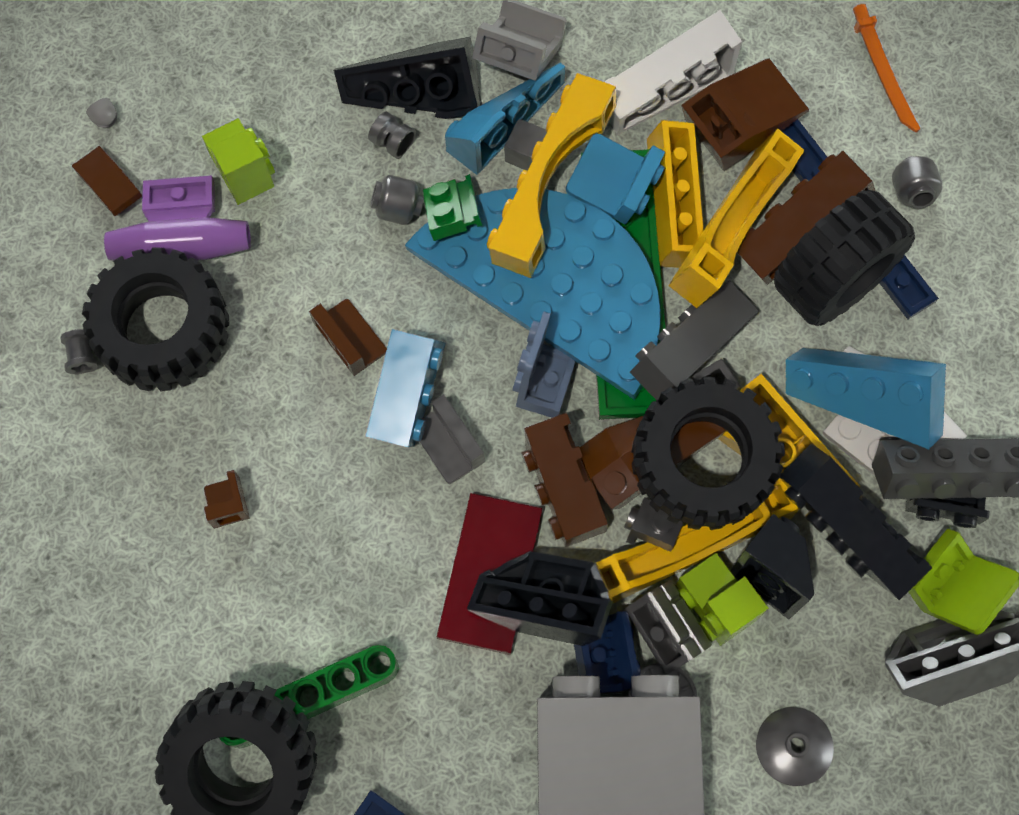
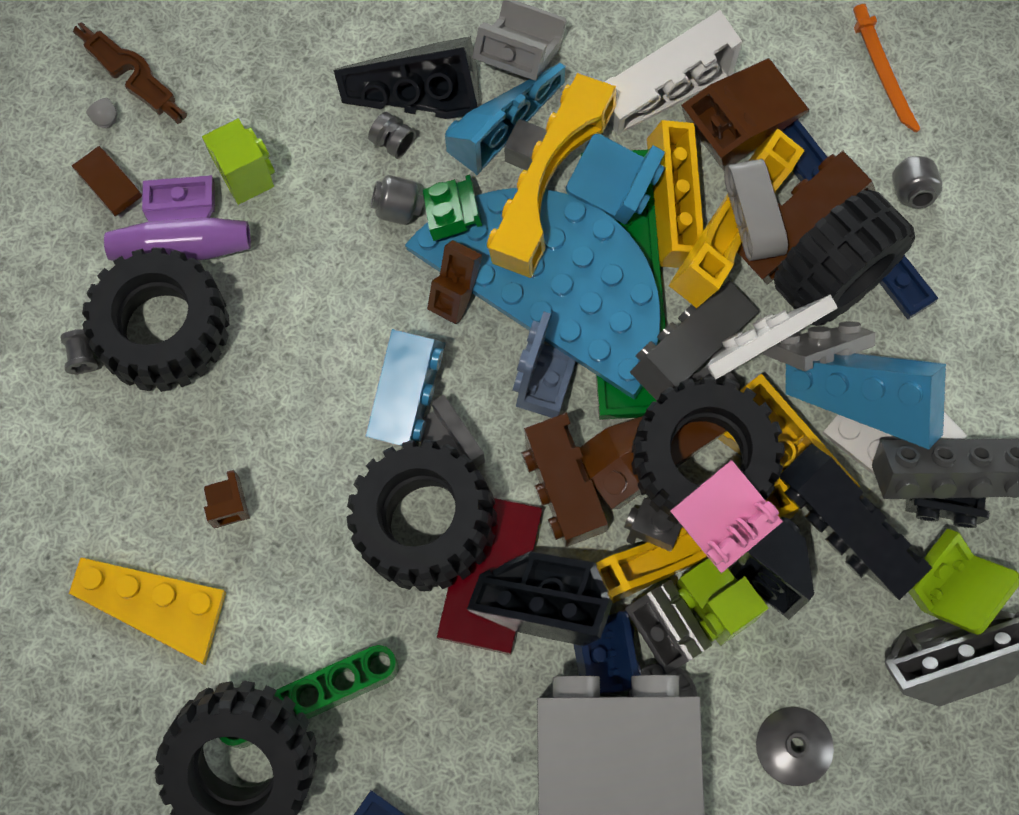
reddish brown panel [309,299,387,376] -> none
none -> yellow wing [69,557,226,665]
none -> reddish brown piece [73,22,187,124]
none -> black tyre [346,440,497,591]
none -> reddish brown slope [427,240,482,324]
none -> bright pink hinge [670,460,783,573]
none -> white wing [707,295,838,380]
none -> light grey beam [724,159,788,261]
none -> light grey wing [763,321,875,371]

